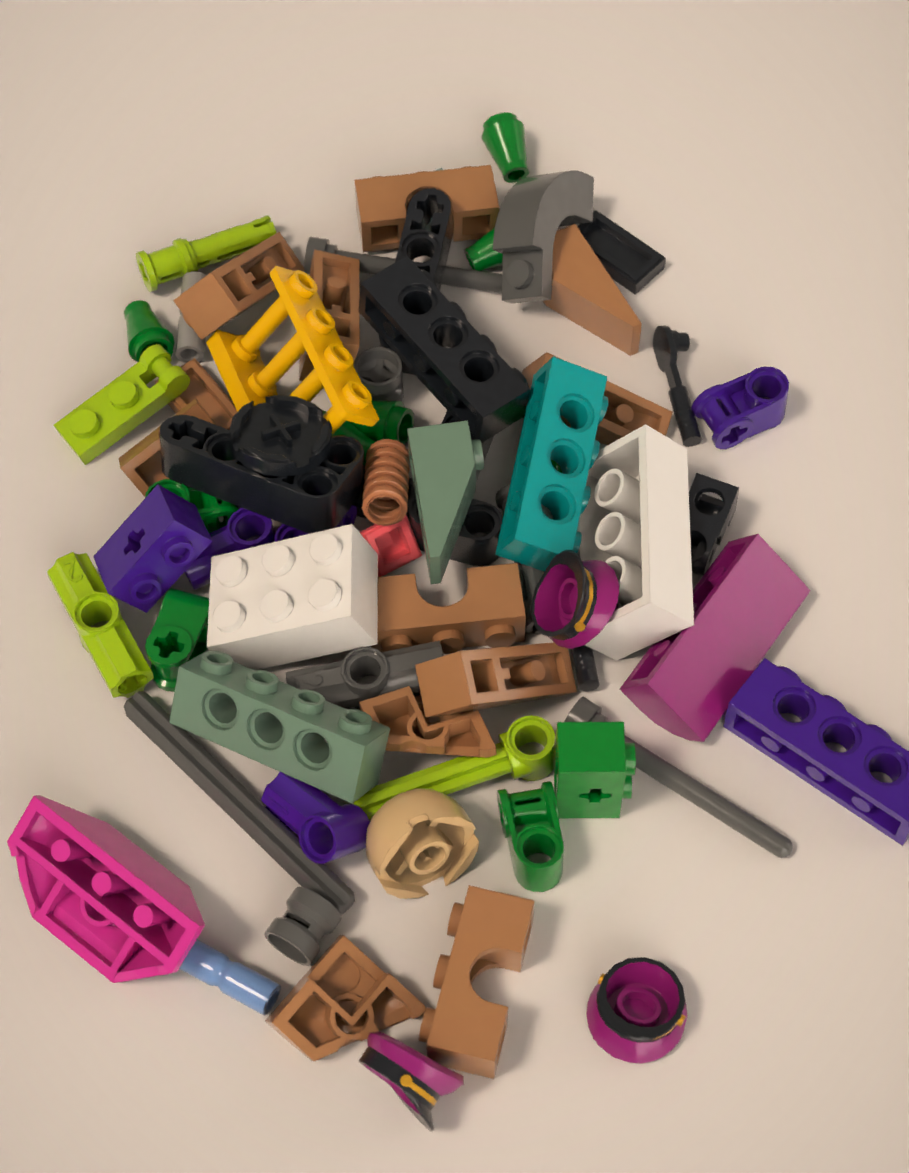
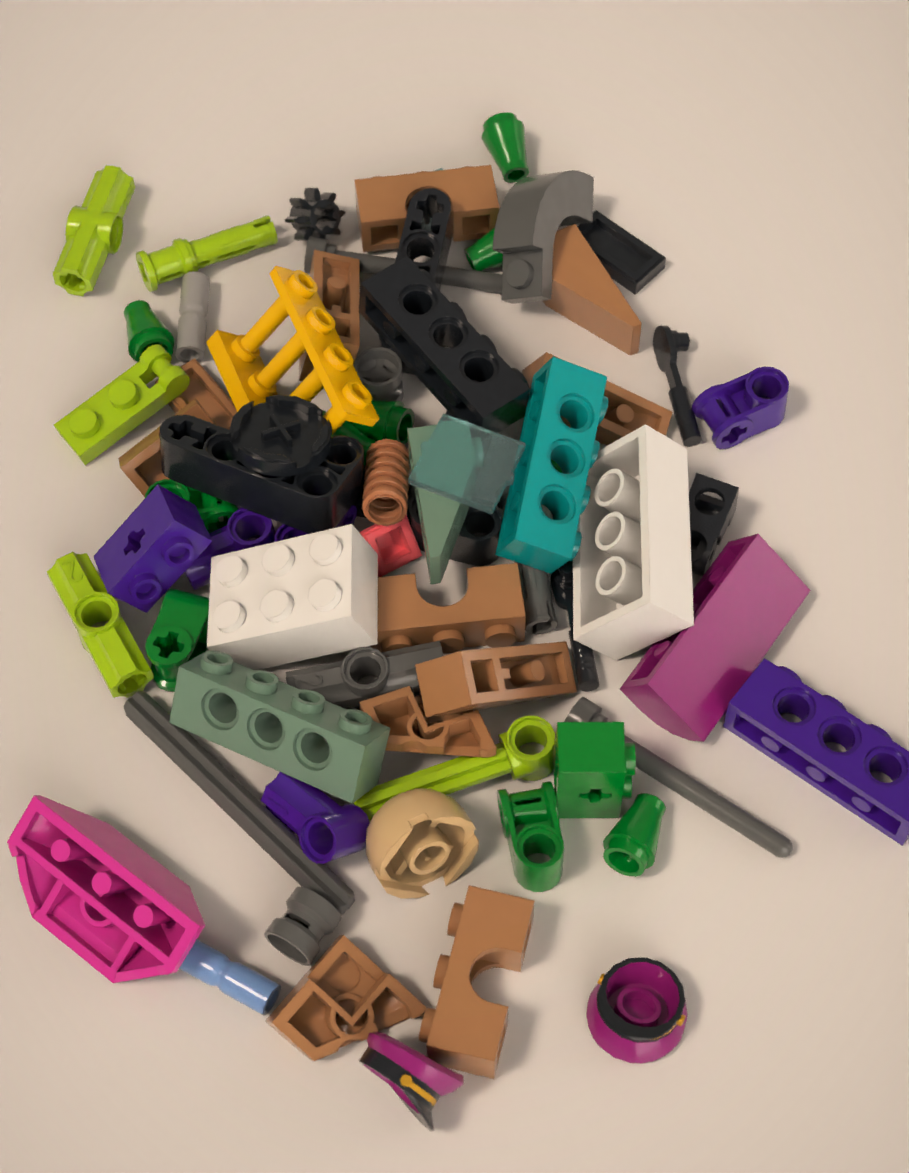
medium nougat slope [173,232,304,340] -> none
magenta piece [531,550,620,649] -> none
none -> lime piece [53,165,135,296]
none -> black gear [285,188,345,241]
none -> clear light blue piece [408,414,526,514]
none -> green cone [603,793,666,877]

